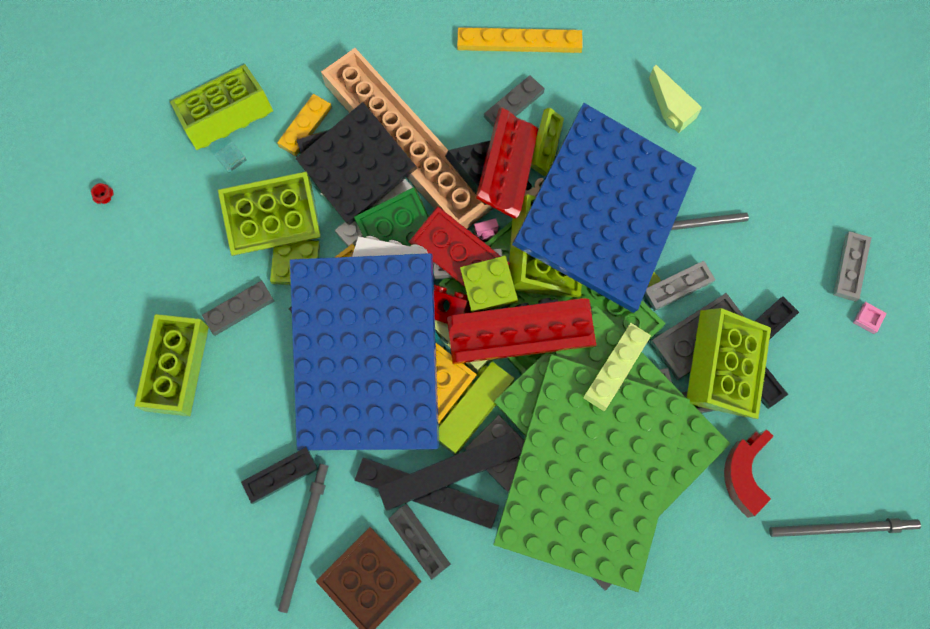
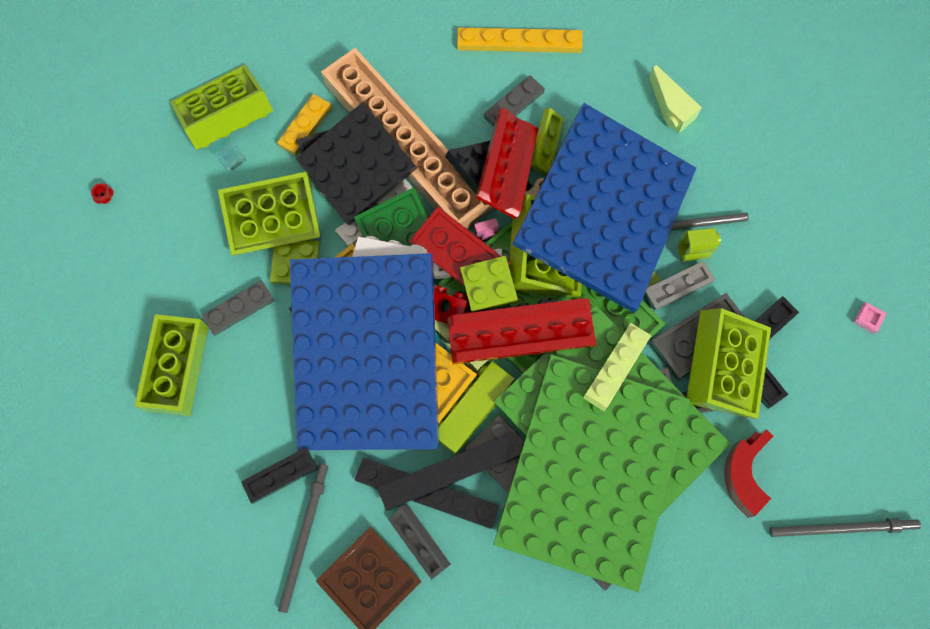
light grey plate [833,231,872,302] -> none
none -> lime brick [678,227,721,262]

